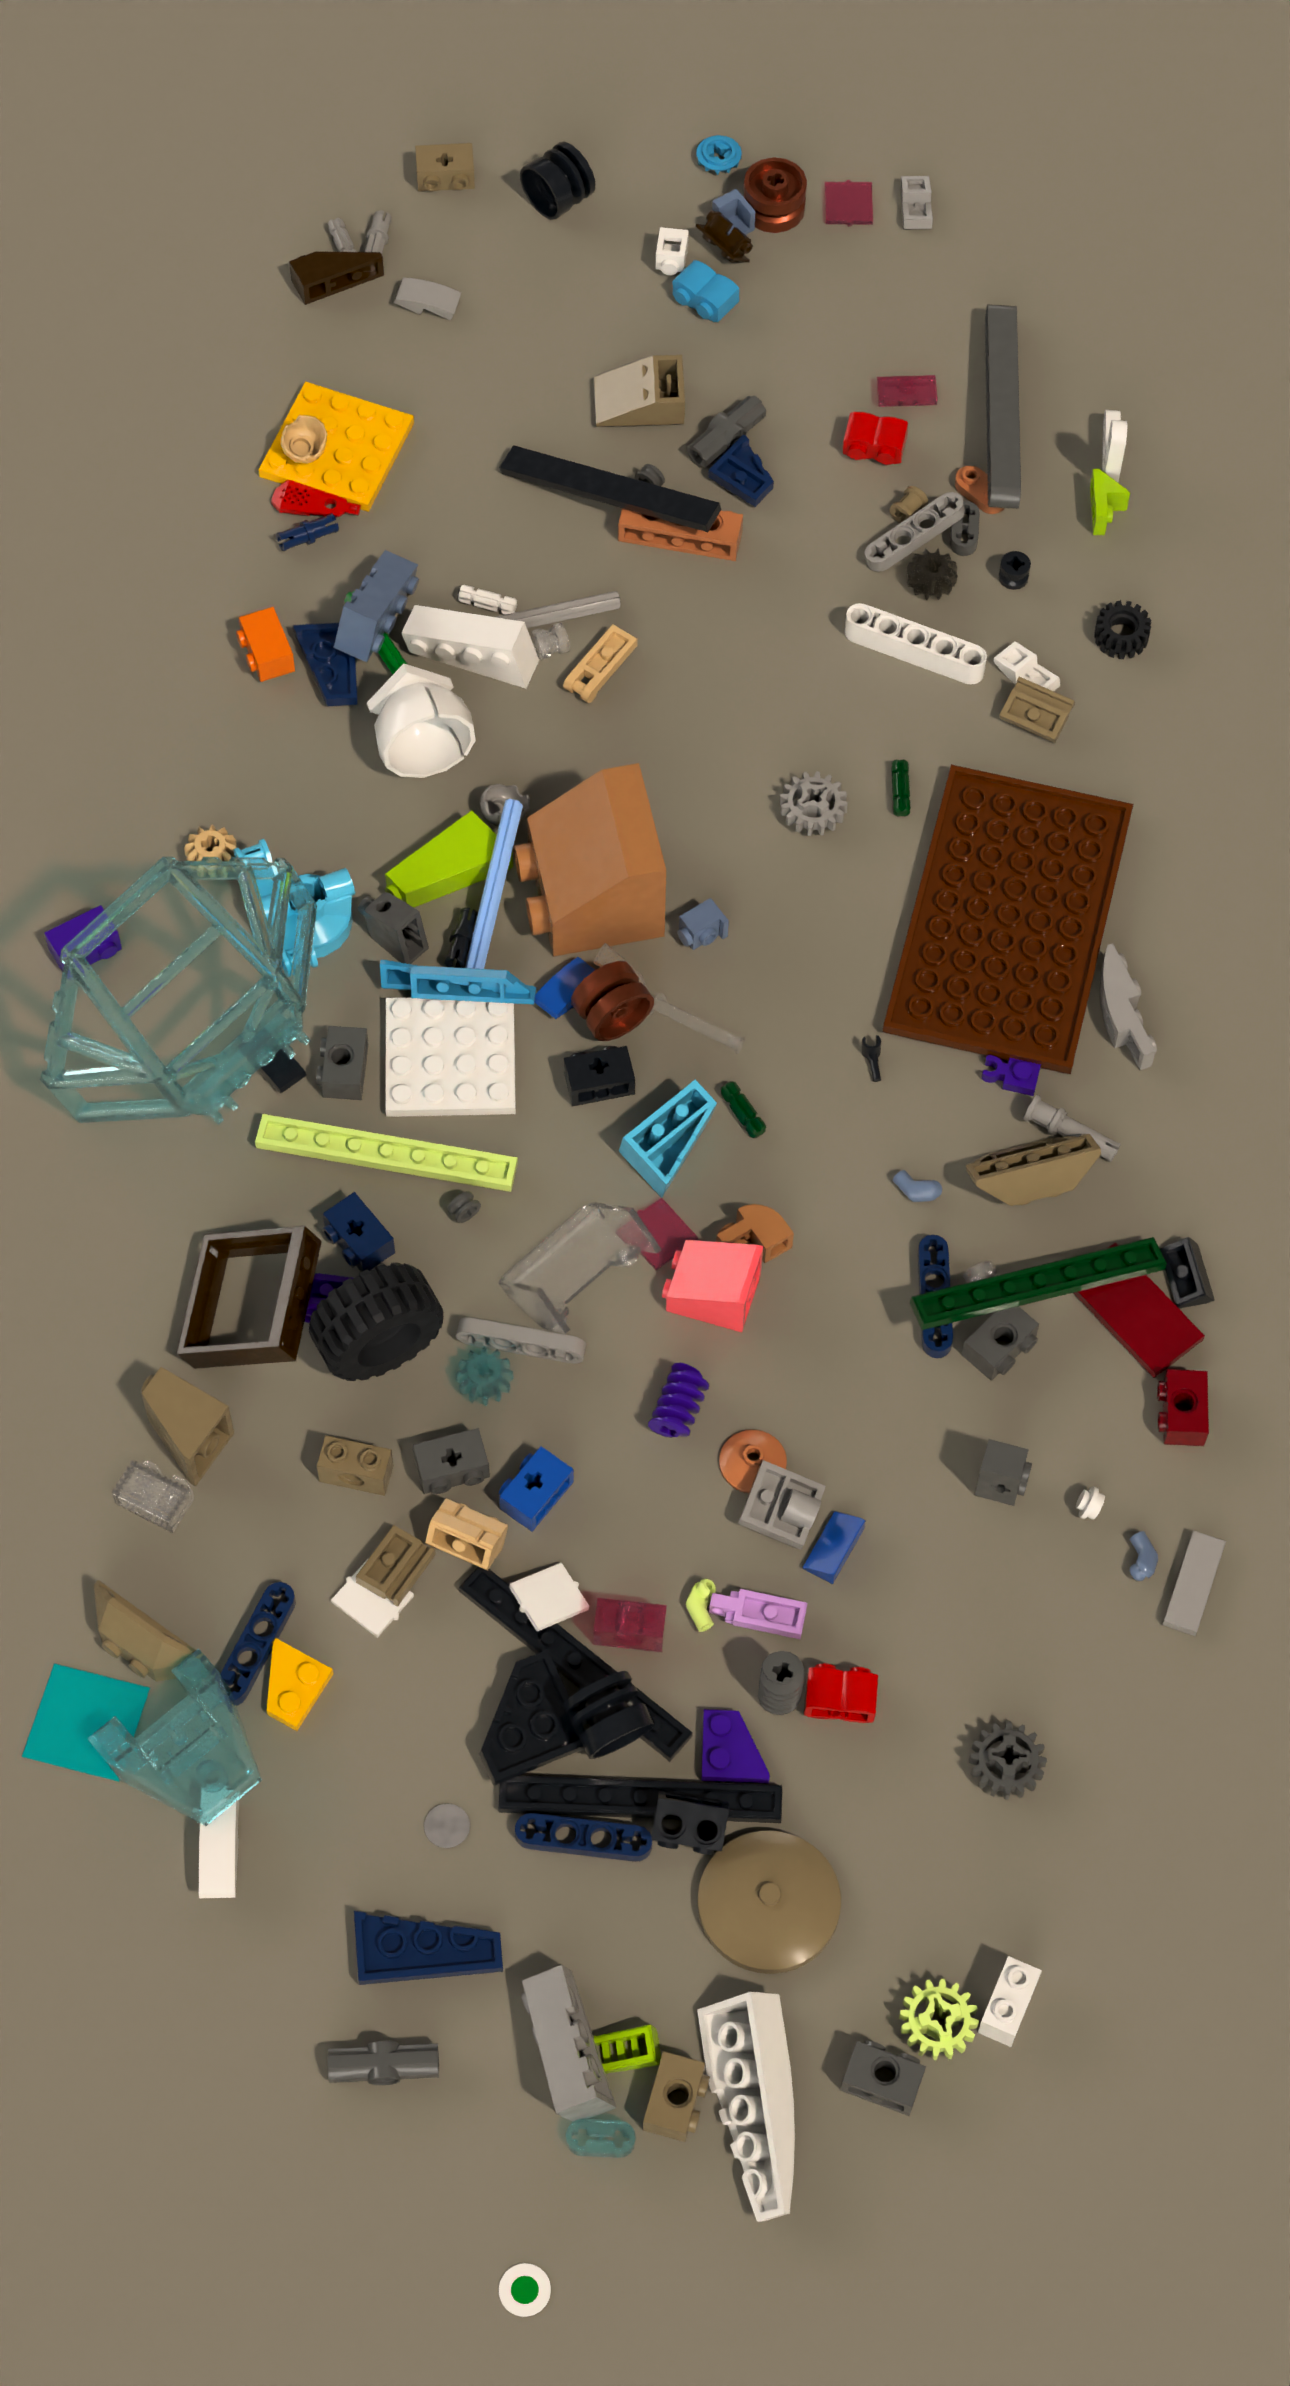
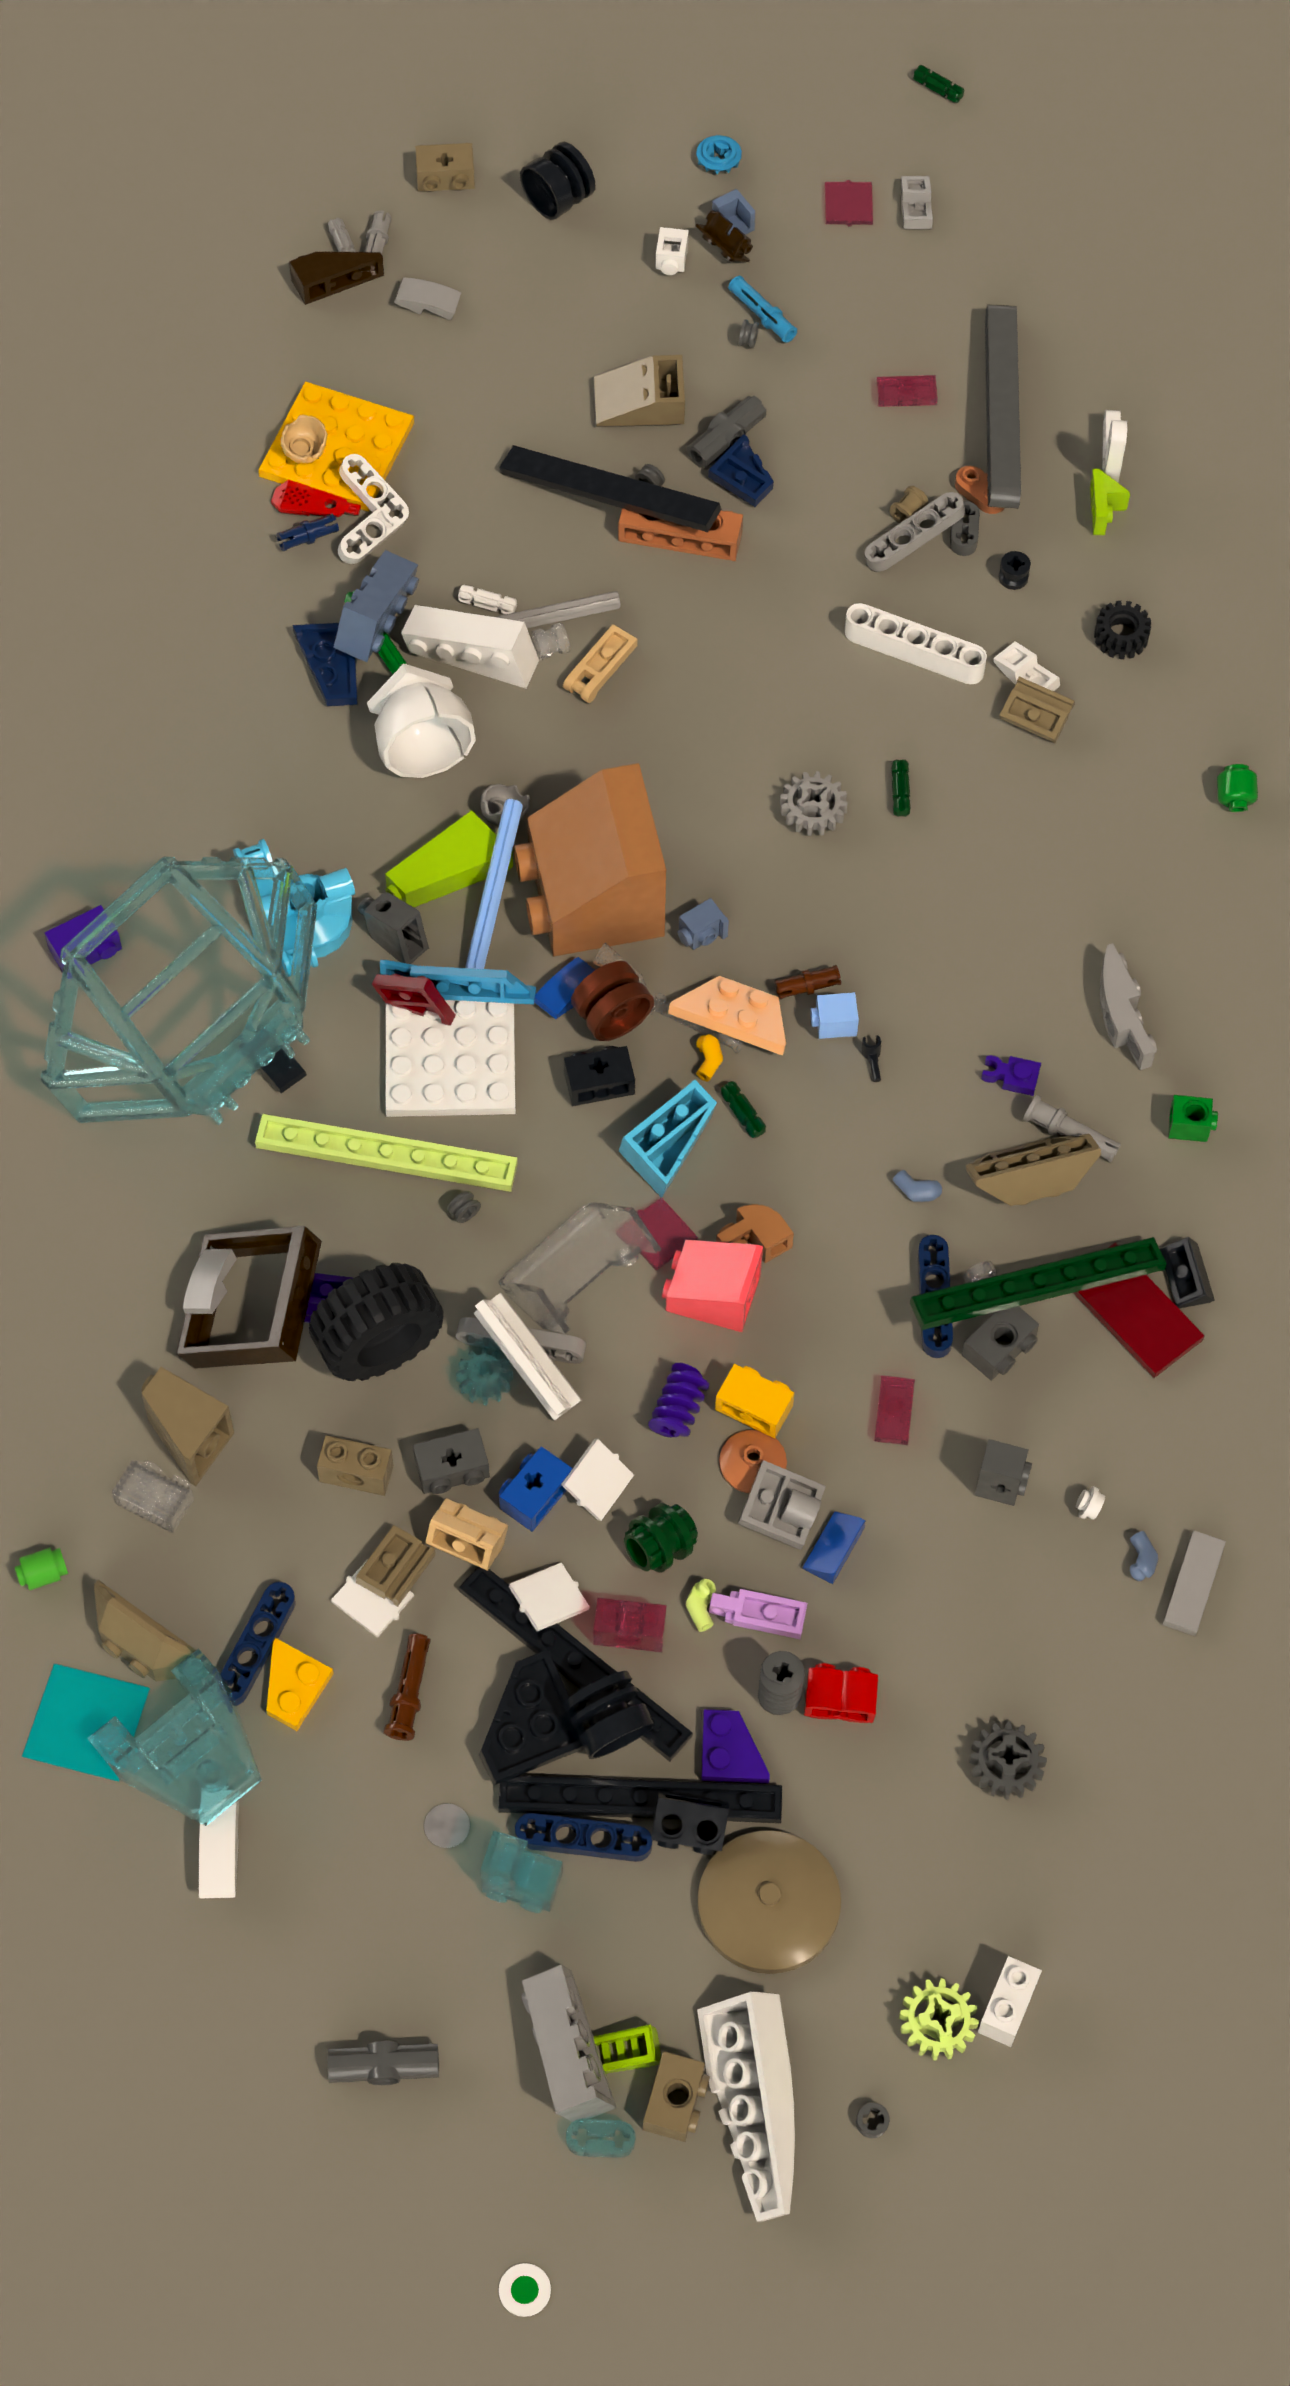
tan gear [184,824,237,879] -> none
orange brick [236,607,295,682] -> none
dark grey brick [316,1026,369,1100] -> none
dark blue brick [322,1192,395,1272] -> none
dark blue wing [354,1911,503,1985] -> none
black pin [444,908,478,968] -> none
dark azure brick [672,260,739,323] -> none
copper wheel [744,157,807,233] -> none
dark grey brick [840,2040,926,2116] -> none
red brick [843,412,908,465] -> none
reddish brown plate [882,764,1134,1074] -> none
clear smoke gear [907,548,958,600] -> none
dark red brick [1157,1369,1209,1446] -> none
none -> bright green brick [15,1548,68,1590]
none -> light grey slope [183,1249,237,1314]
none -> white beam [338,454,409,564]
none -> dark red wing [371,974,456,1025]
none -> reddish brown pin [384,1633,431,1741]
none -> white fence [474,1293,582,1421]
none -> clear light blue brick [480,1831,563,1913]
none -> white piece [561,1439,634,1521]
none -> dark green piece [624,1503,698,1573]
none -> light nougat wing [668,976,786,1056]
none -> yellow arm [696,1034,723,1082]
none -> yellow brick [715,1364,795,1439]
none -> dark azure pin [728,275,797,343]
none -> dark grey bush [739,319,759,348]
none -> reddish brown pin [775,965,841,1000]
none -> light blue brick [810,992,859,1039]
none -> dark grey bush [856,2102,890,2138]
none -> clear pink plate [874,1375,915,1445]
none -> dark green axle [913,65,964,103]
none -> green brick [1168,1095,1218,1142]
none -> green head [1217,764,1258,812]

